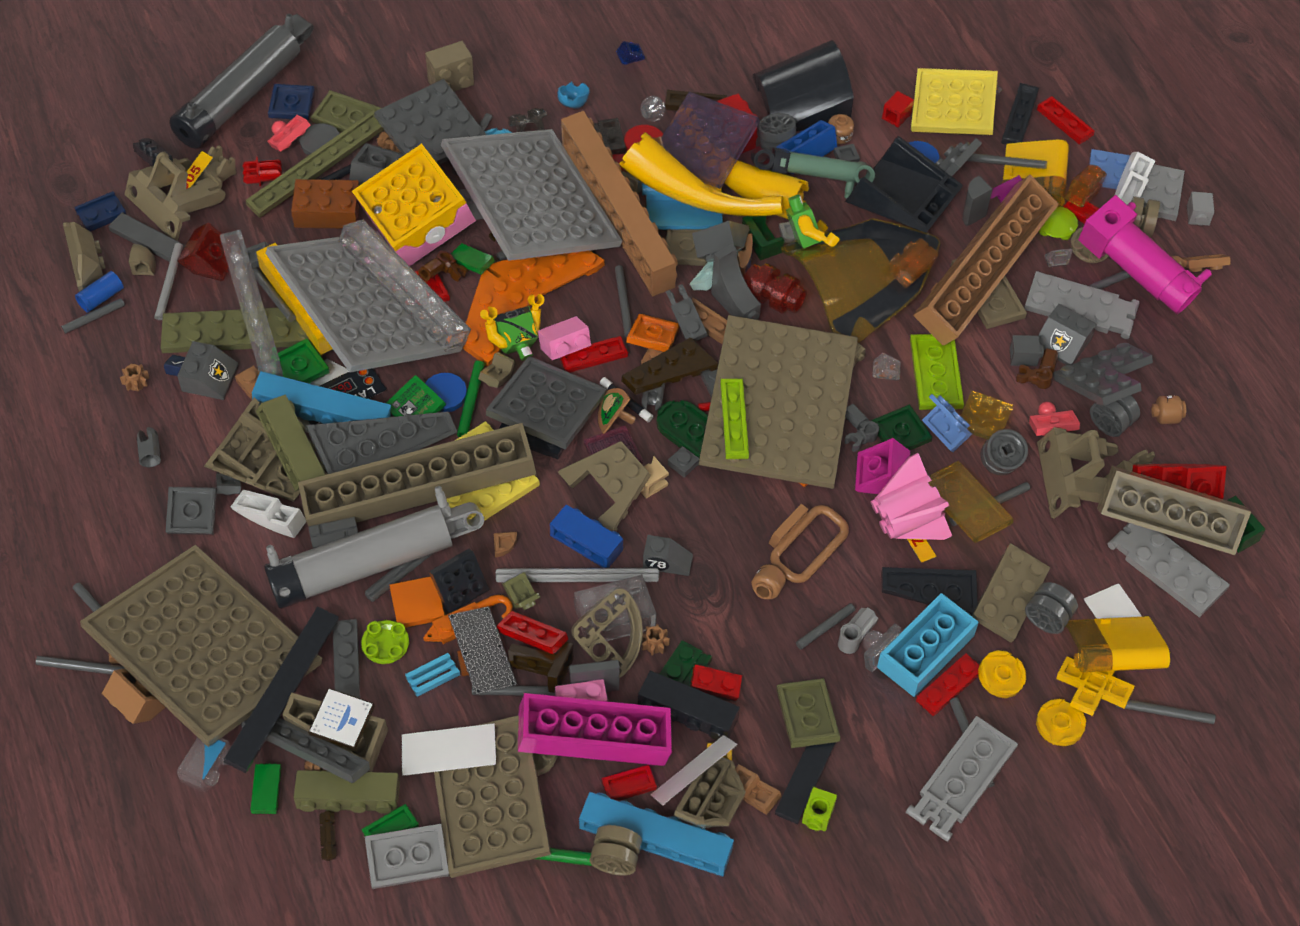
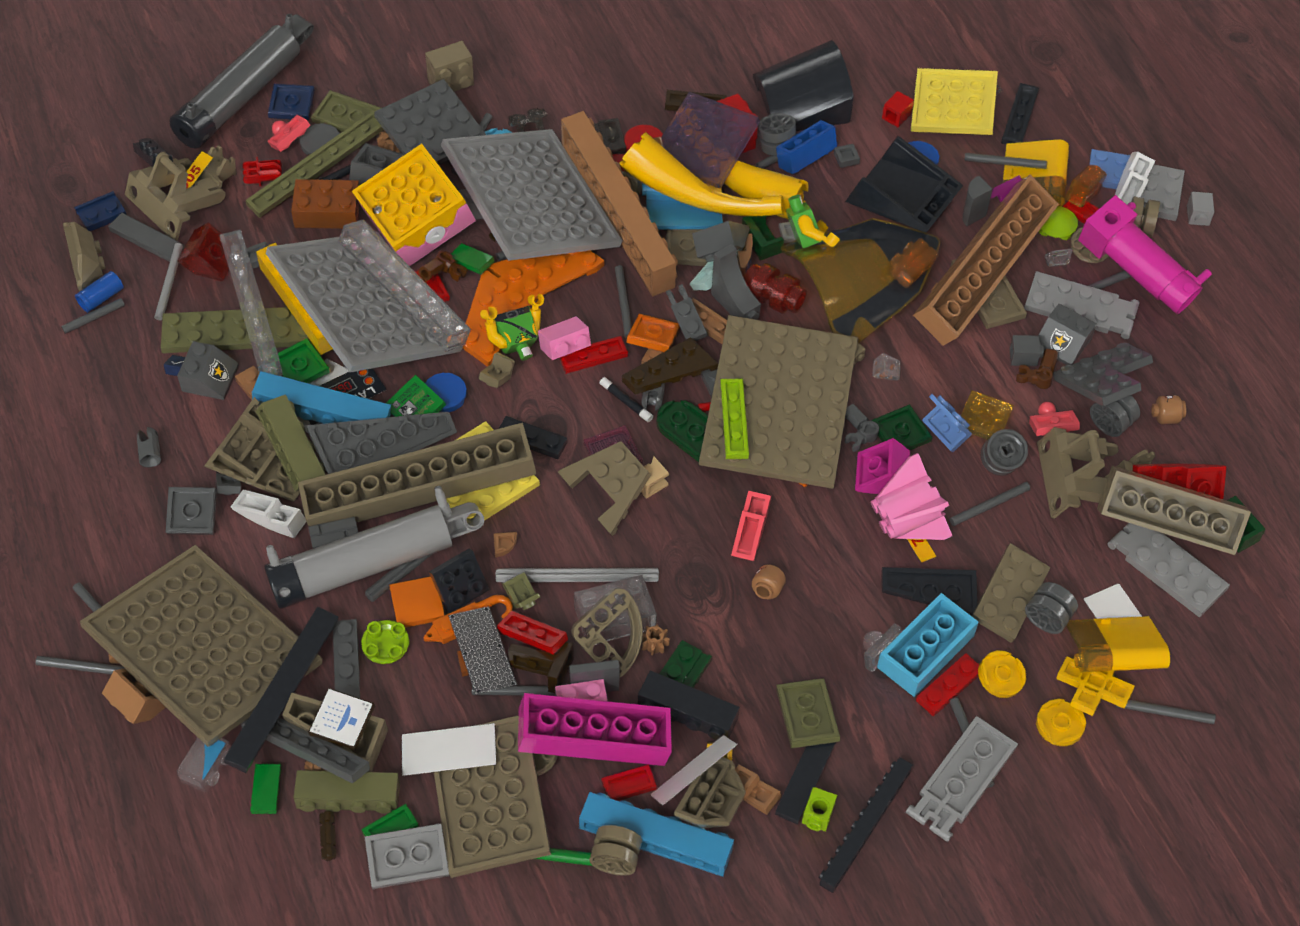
medium nougat gear [120,364,149,392] -> none
dark tan brick [129,244,156,275] -> none
dark grey bar [251,268,296,322] -> none
medium azure tile [405,653,460,697] -> none
green piece [457,360,485,437] -> none
dark grey plate [486,356,607,450] -> none
blue brick [550,505,623,568] -> none
dark azure hair [557,82,590,109] -> none
shield [598,388,635,434] -> none
clear blue slope [617,41,645,64] -> none
clear piece [640,96,666,121] -> none
dark grey slope [643,535,693,576] -> none
dark grey plate [668,446,699,478] -> none
red plate [690,664,742,701] -> none
sand green piece [751,146,875,199] -> none
medium nougat bar [769,504,849,583] -> none
dark grey bar [796,603,855,650] -> none
medium nougat head [828,114,854,145] -> none
light grey piece [838,607,879,654] -> none
lime tile [910,334,964,410] -> none
clear yellow tile [928,461,1013,543] -> none
dark grey plate [935,138,982,176] -> none
red tile [1037,96,1095,145] -> none
medium nougat plate [1172,254,1230,272] -> none
none -> coral slope [731,491,772,561]
none -> black piece [819,757,913,893]

